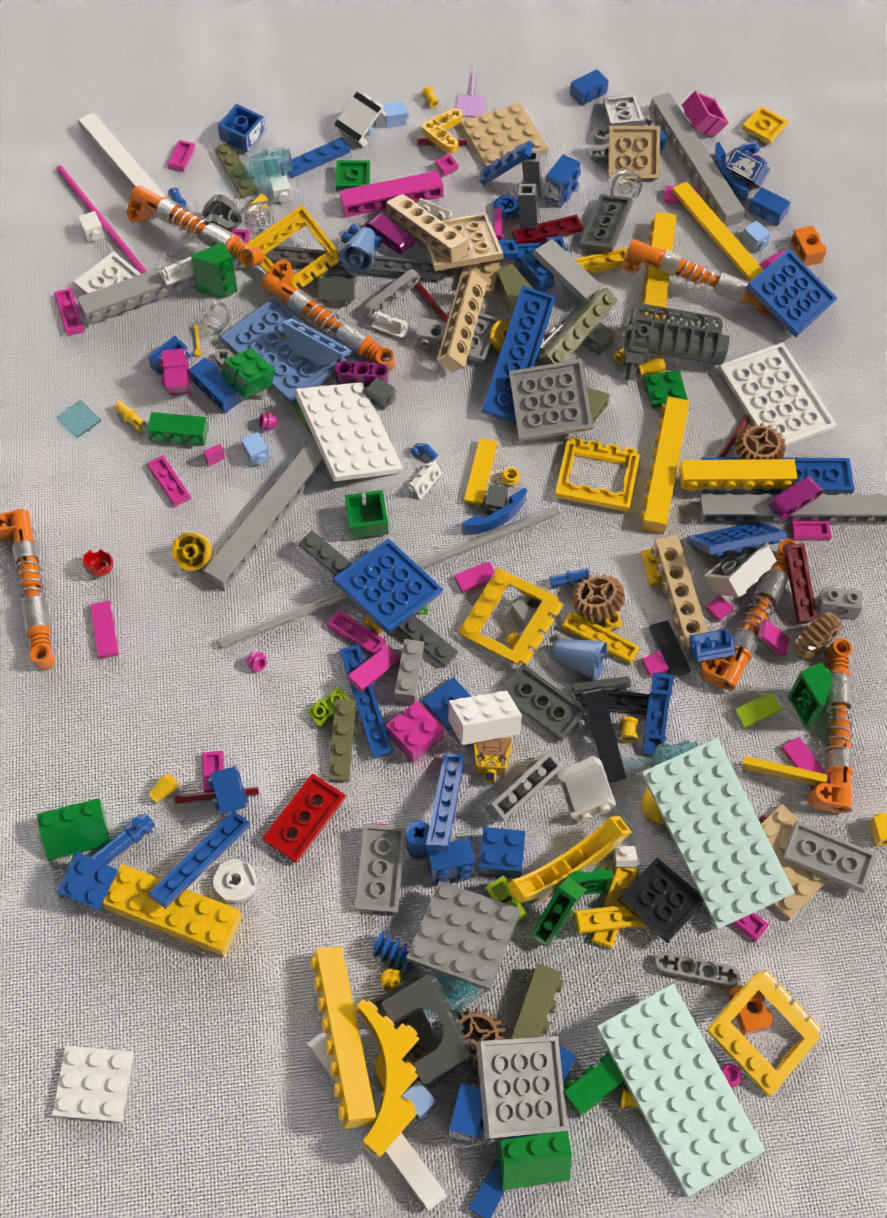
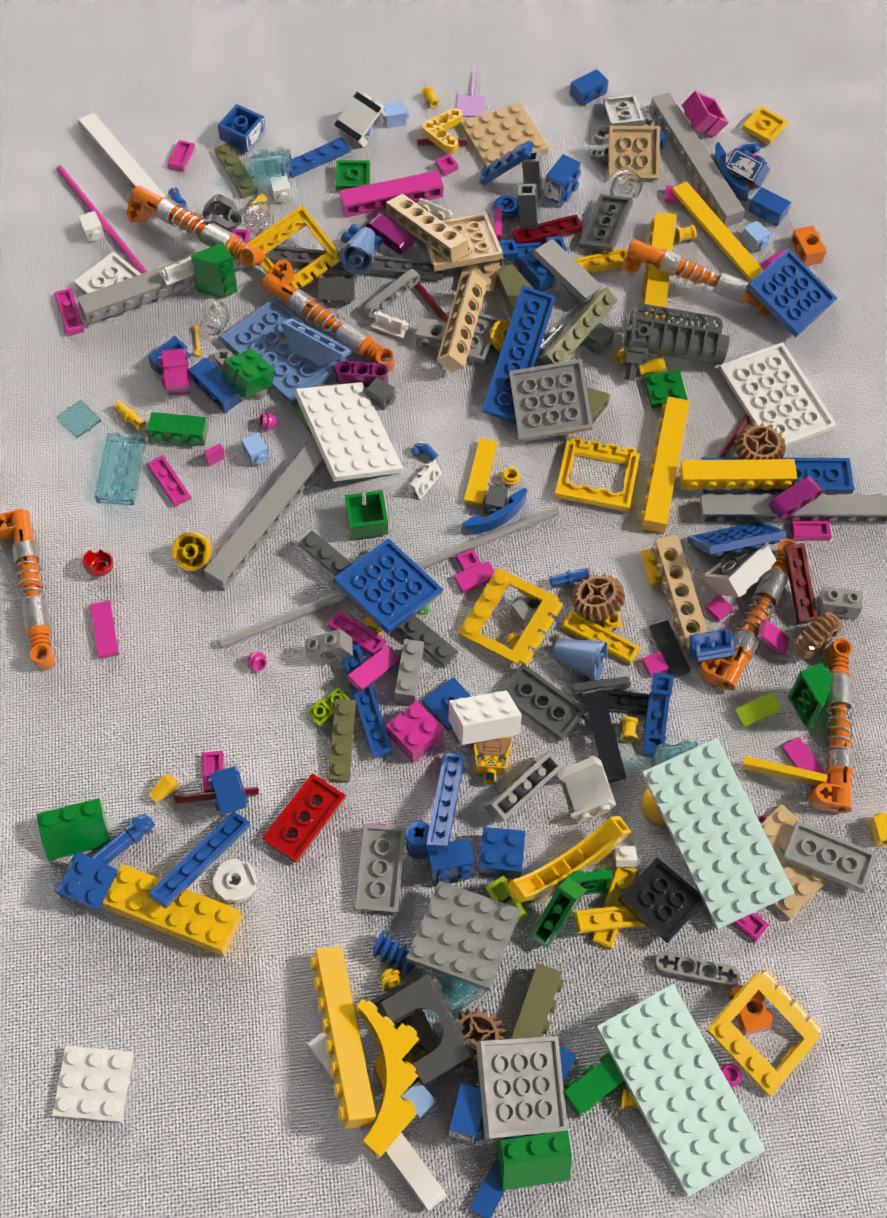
none -> clear light blue gear [94,432,146,505]
none -> light grey brick [305,629,353,666]
none -> dark pink tile [456,549,481,572]
none -> yellow bush [675,225,697,243]

